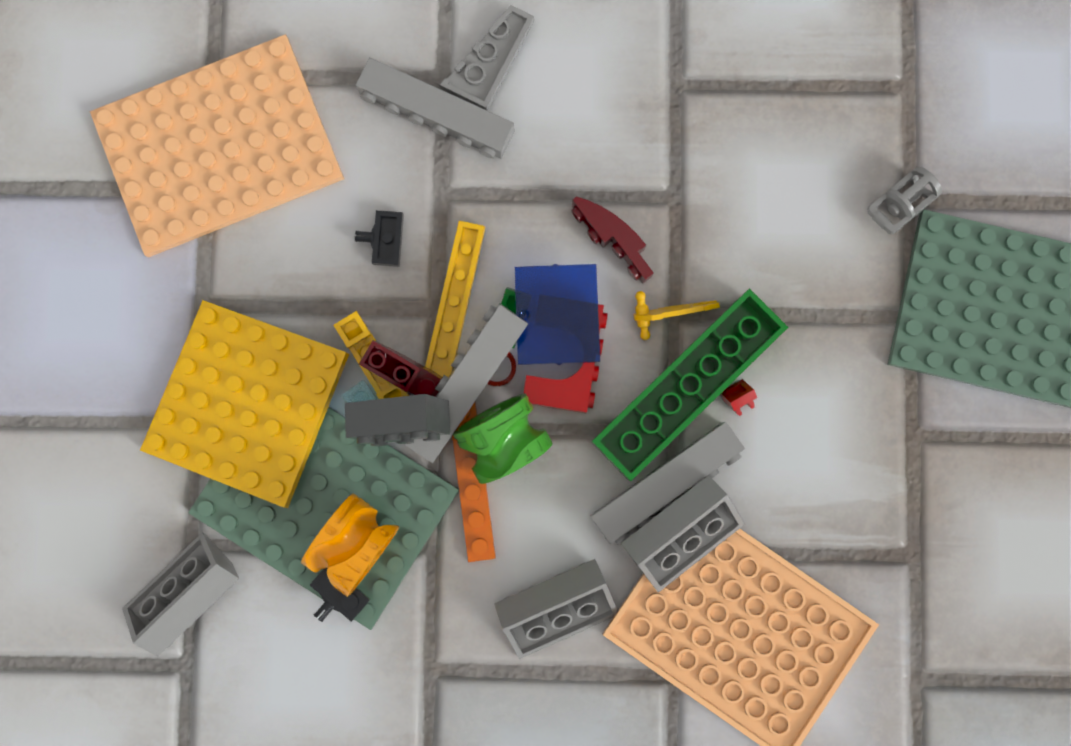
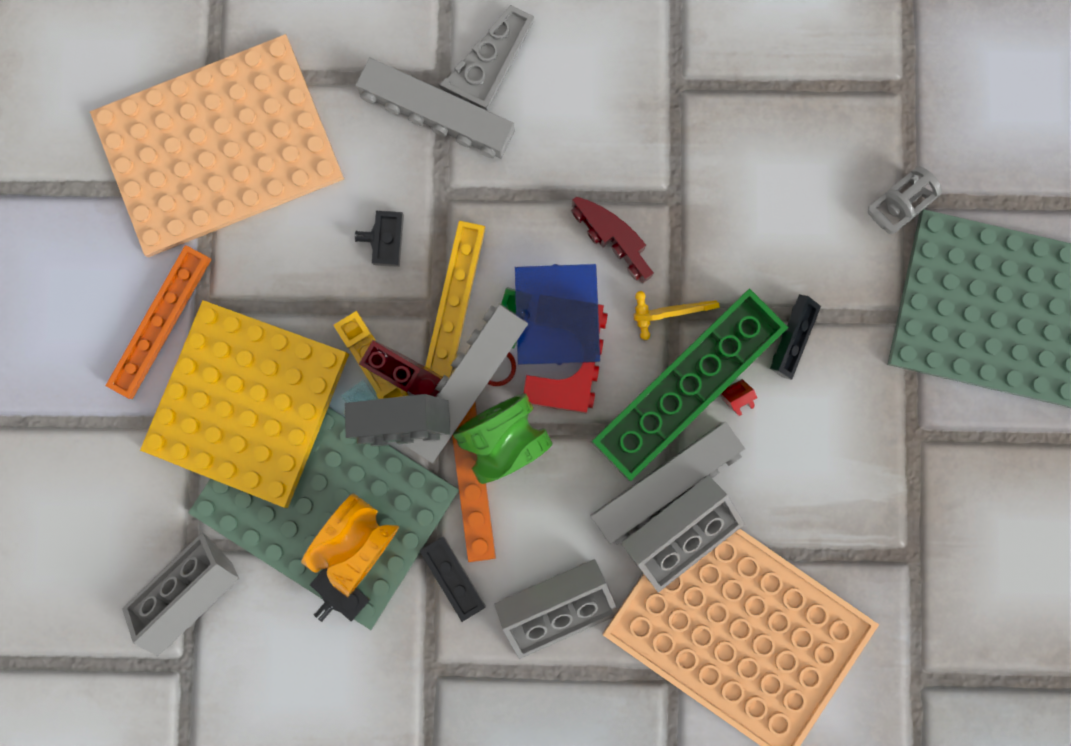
none -> orange plate [105,245,212,399]
none -> black plate [420,536,486,622]
none -> black plate [770,294,821,380]

